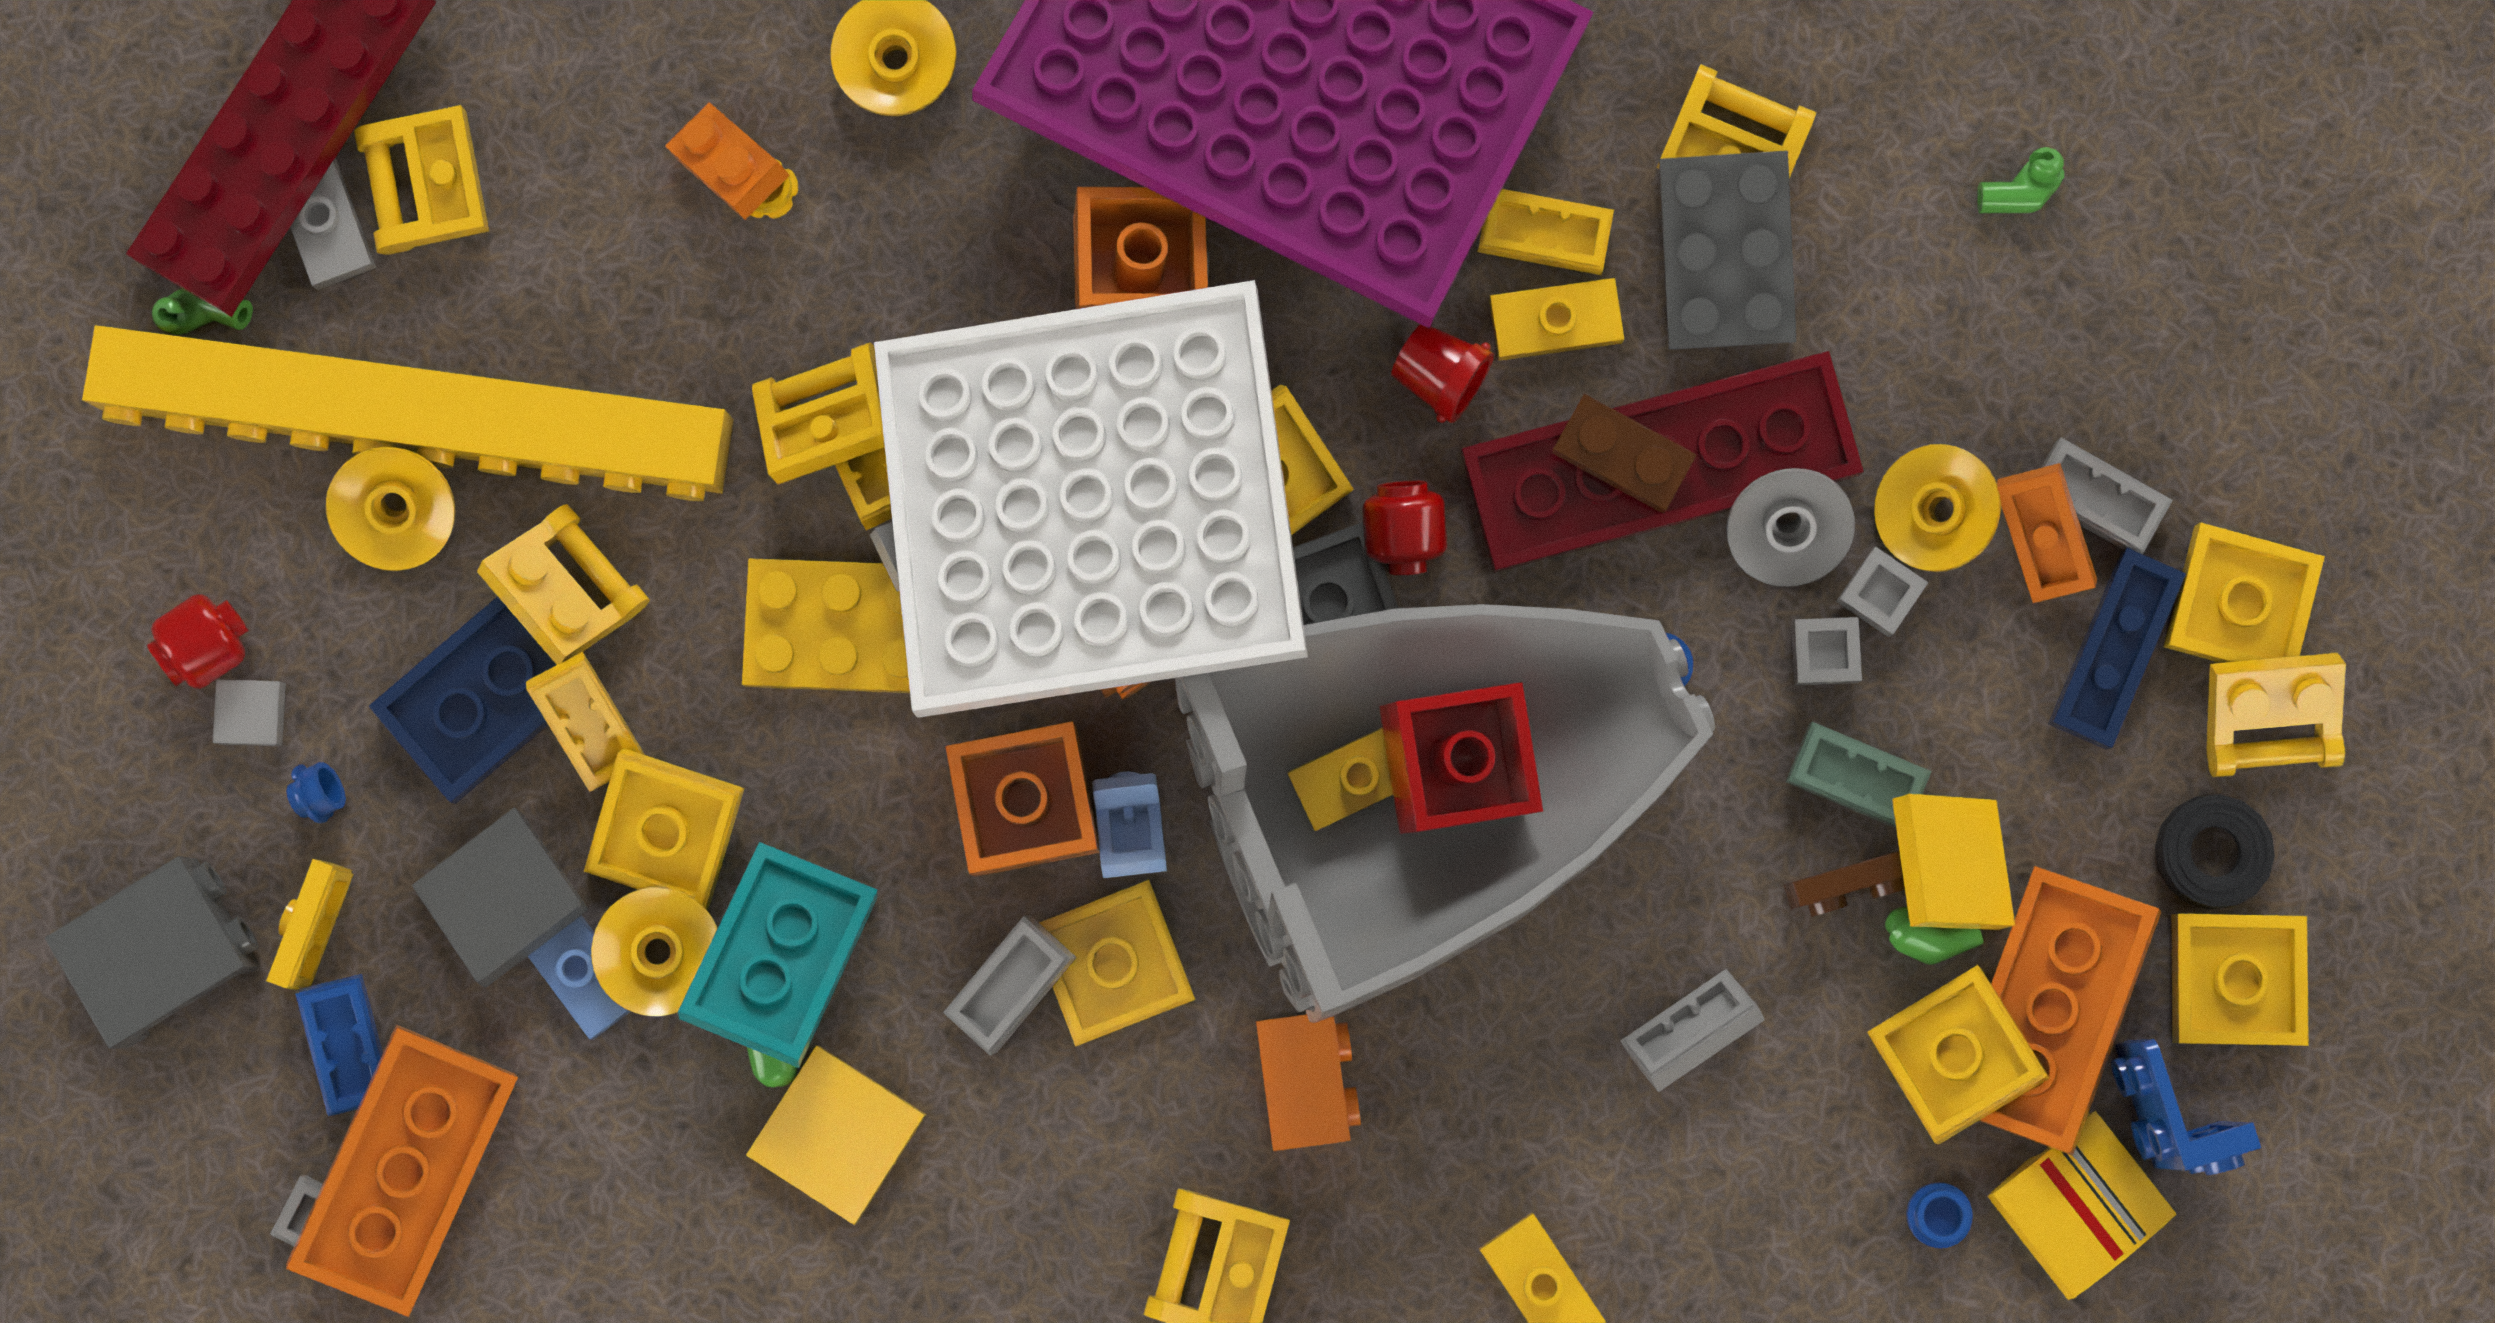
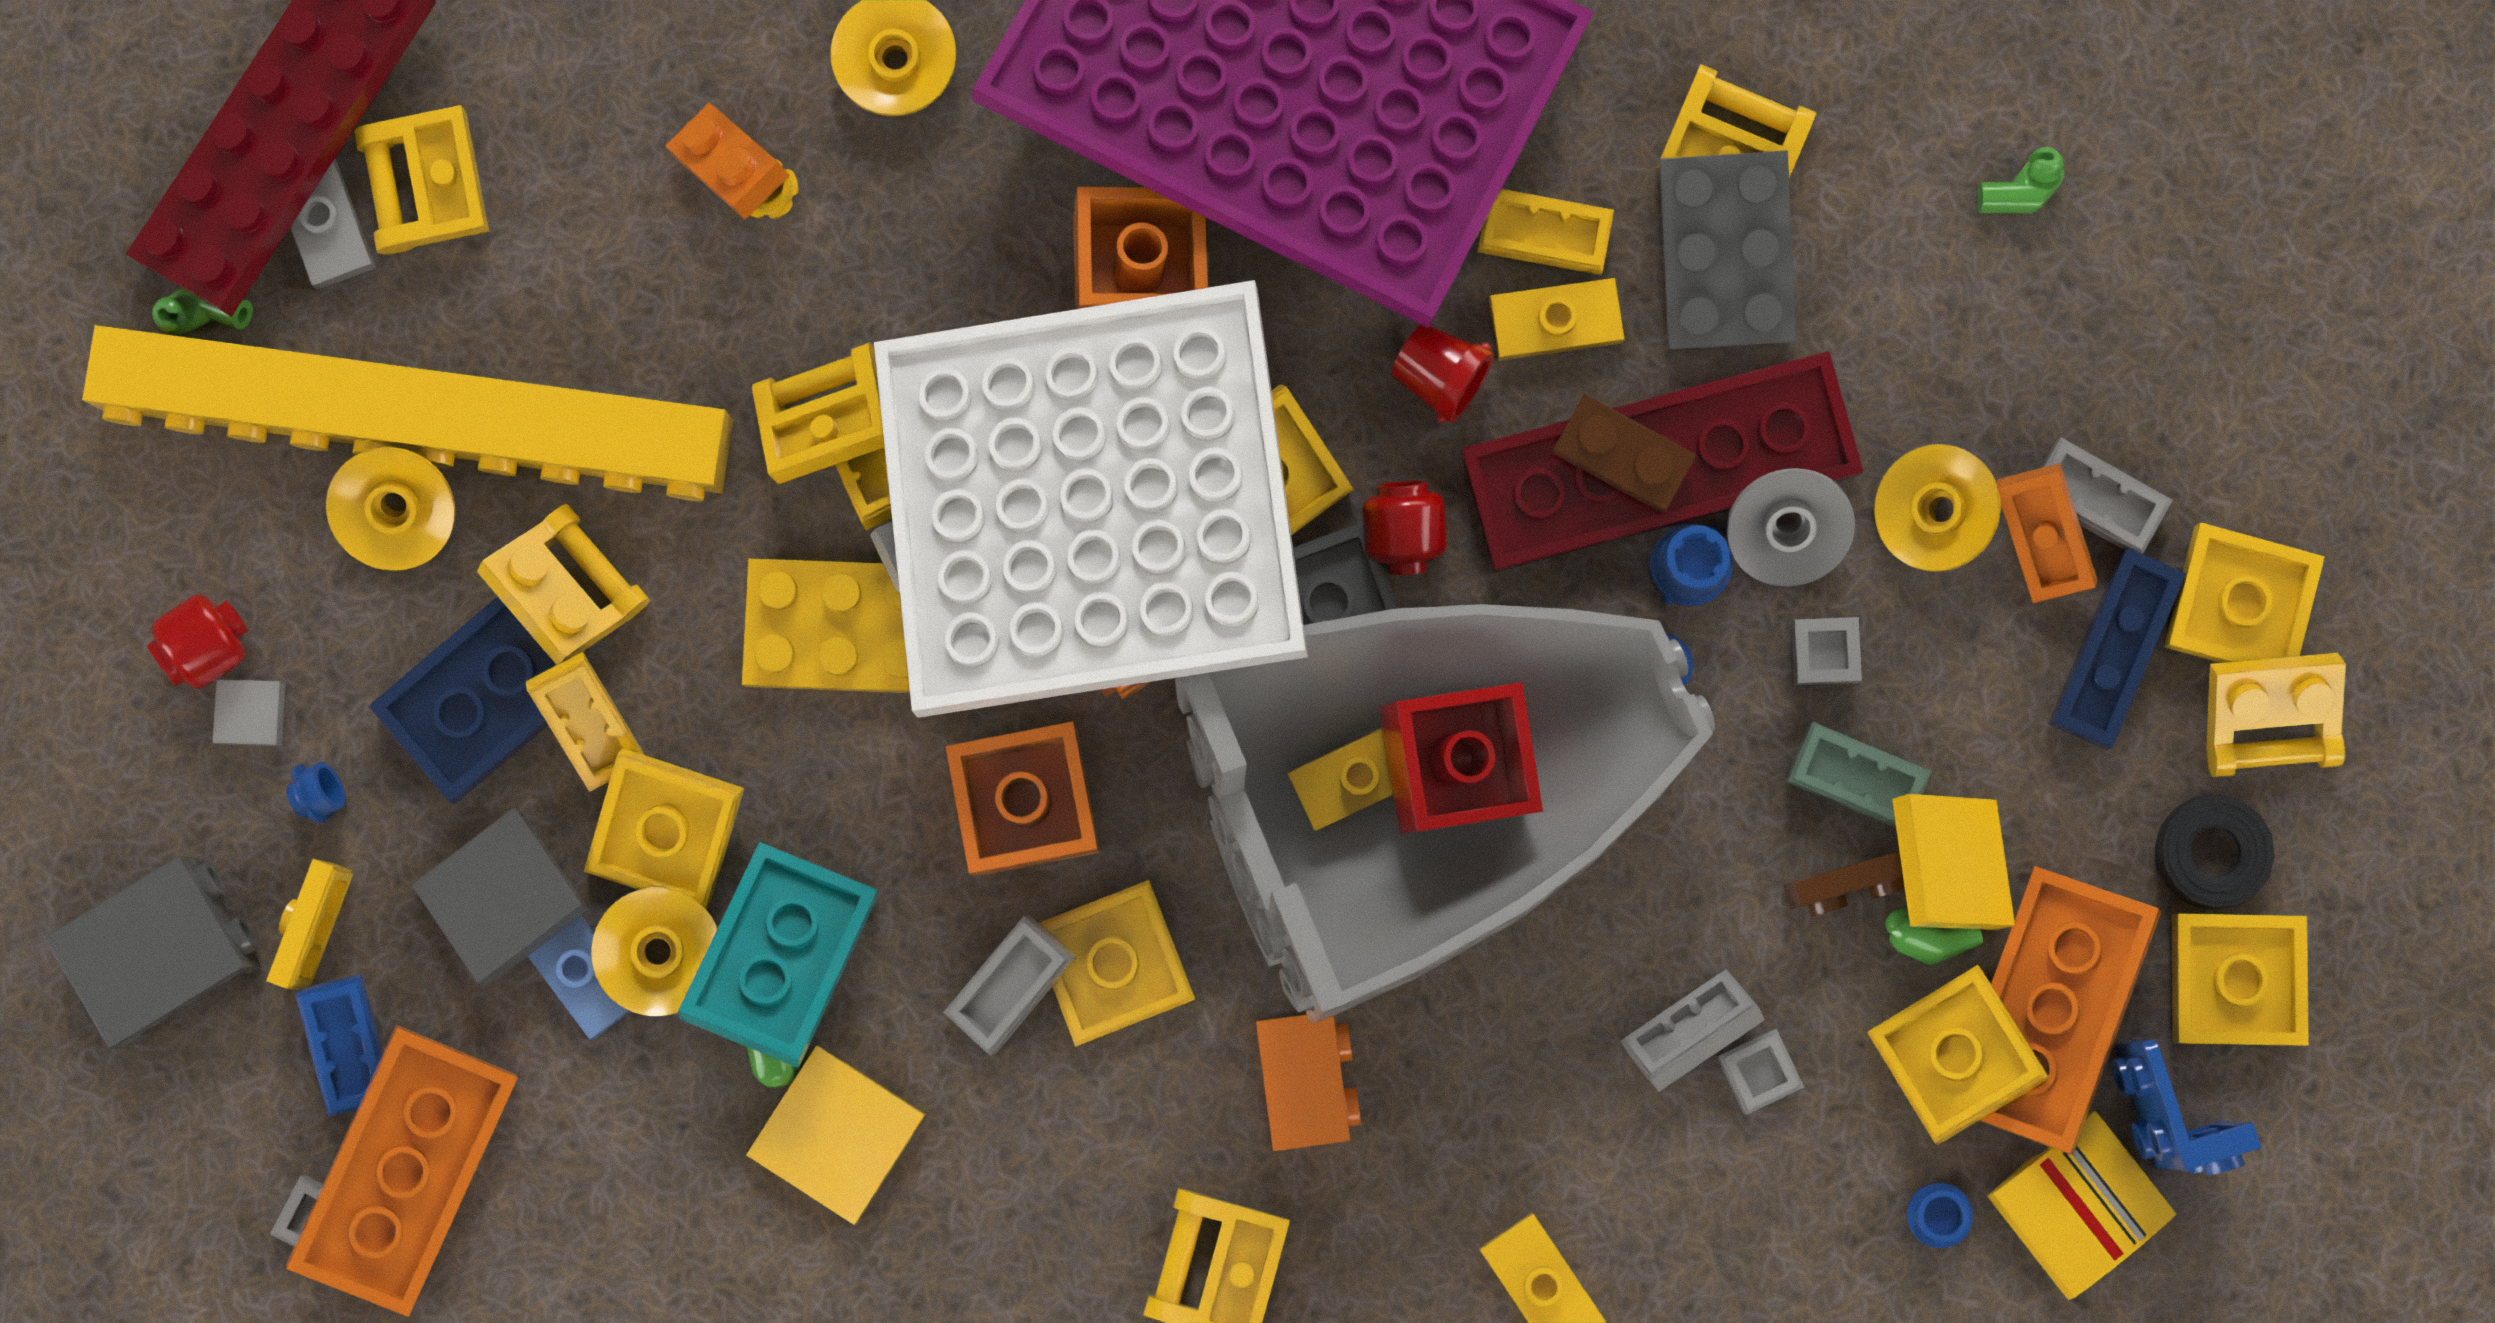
light blue bracket [1092,771,1167,878] -> none
light grey plate [1836,546,1929,637] -> none
none -> blue piece [1649,524,1732,606]
none -> light grey tile [1716,1029,1804,1115]

